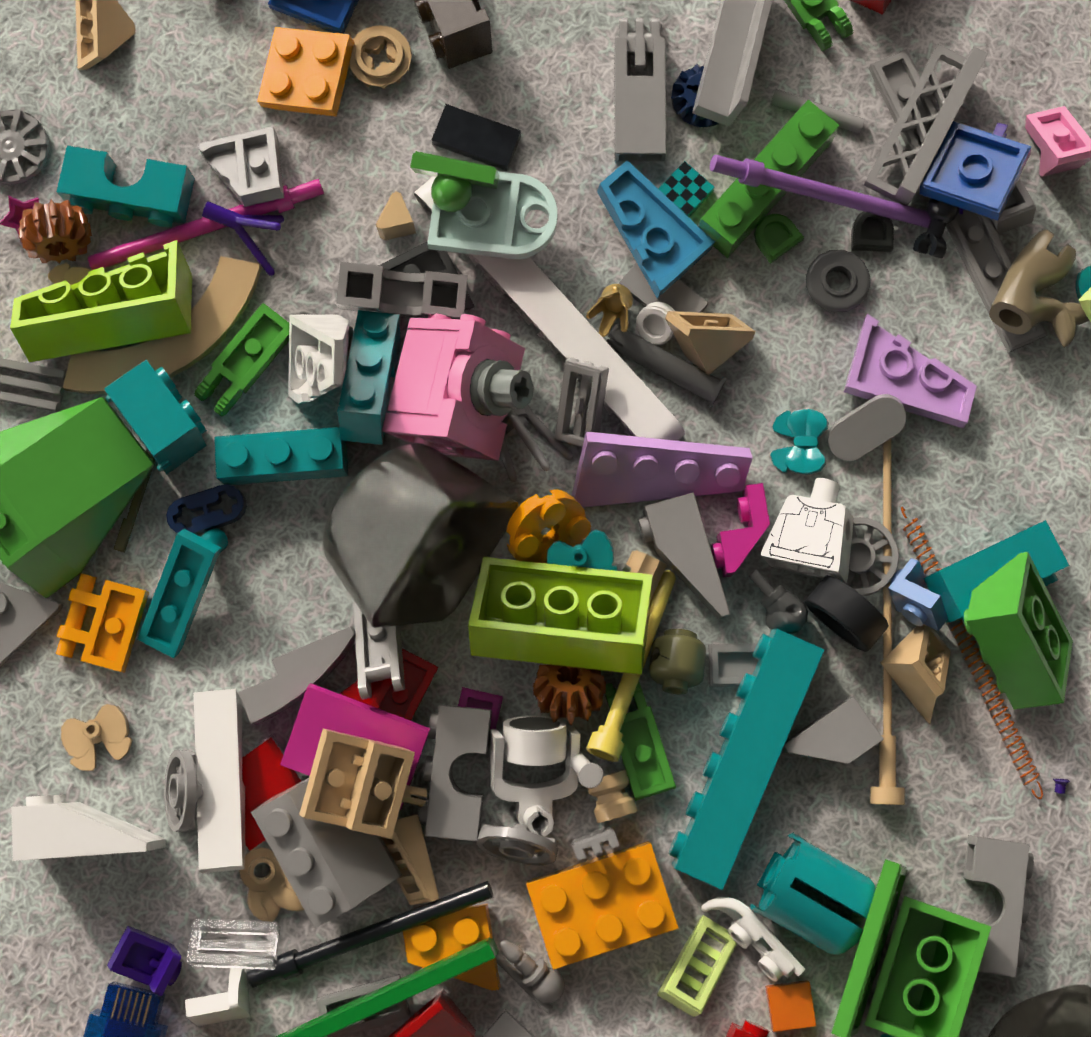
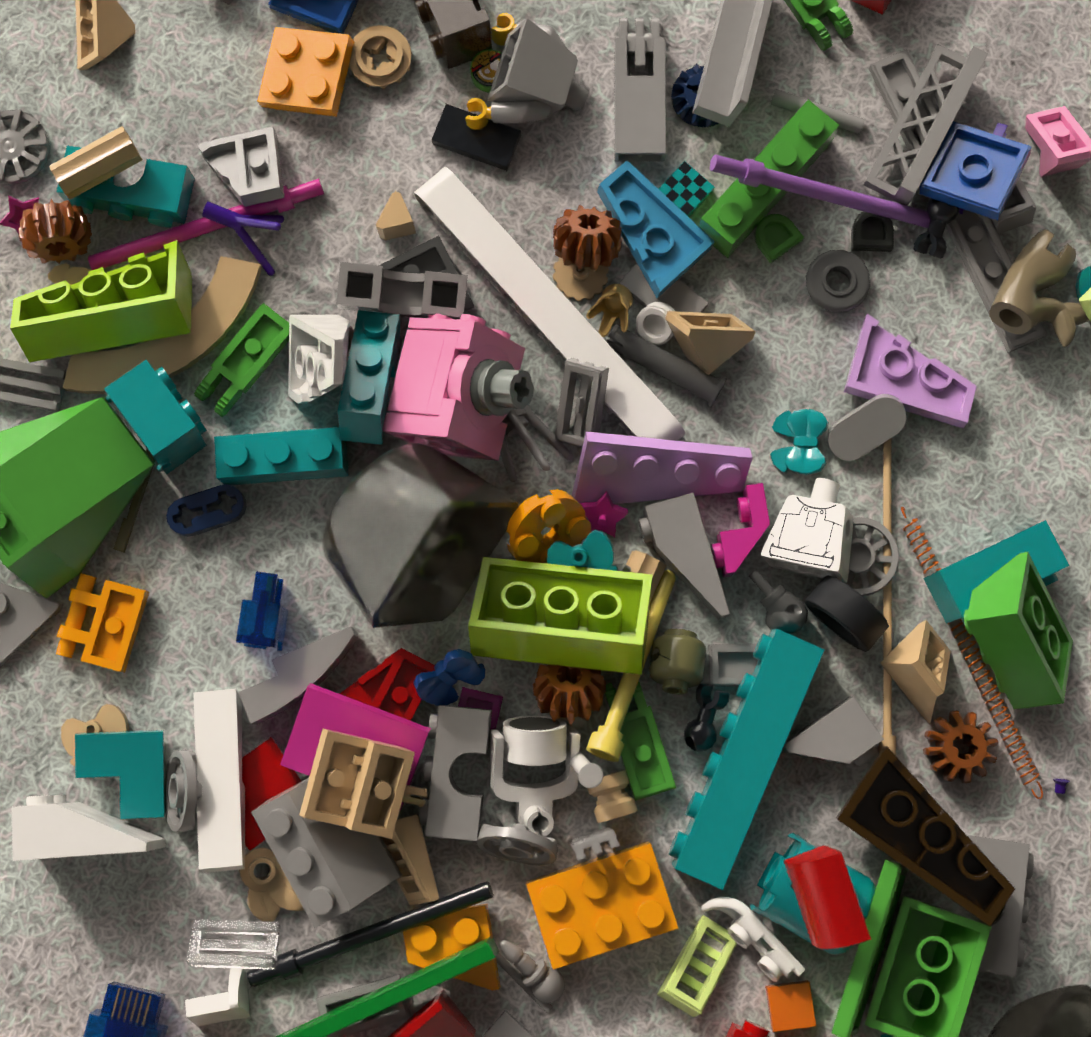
dark purple bracket [107,925,182,996] -> none
teal piece [137,528,228,658] -> none
light grey hinge [353,590,405,700] -> none
bright green tile [410,151,500,212] -> none
light aqua plate [427,171,557,259] -> none
medium blue bracket [888,558,948,631] -> none
none -> tan axle [49,126,142,200]
none -> teal tile [75,730,165,819]
none -> clear blue piece [236,571,288,651]
none -> blue piece [414,649,485,706]
none -> light grey torso [465,13,589,130]
none -> tile [470,50,502,93]
none -> dark orange gear [553,205,622,271]
none -> tan piece [553,257,609,302]
none -> dark pink piece [580,491,628,537]
none -> black arm [684,683,730,752]
none -> red brick [784,845,871,949]
none -> dark brown wedge [836,746,1015,926]
none -> dark orange gear [923,710,998,783]

